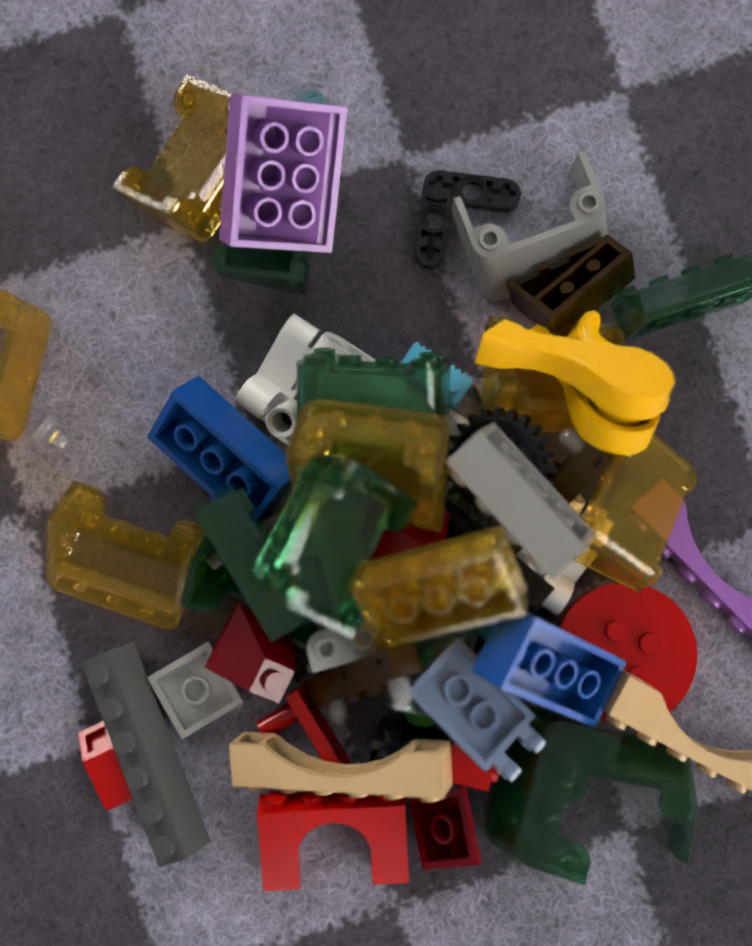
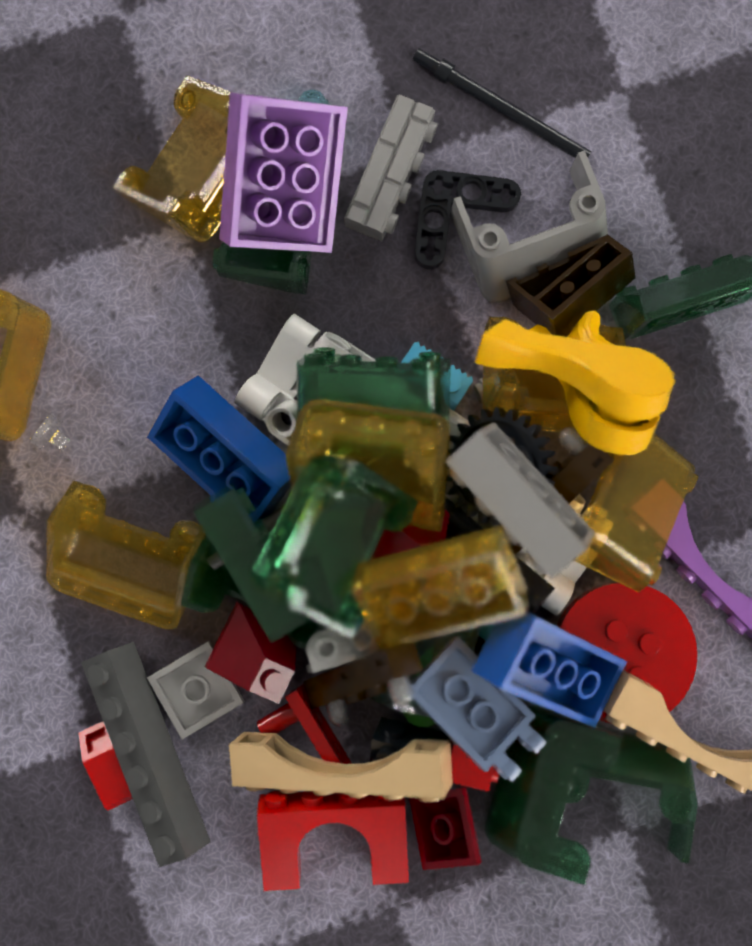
none -> light grey brick [344,95,438,241]
none -> black bar [413,48,592,158]

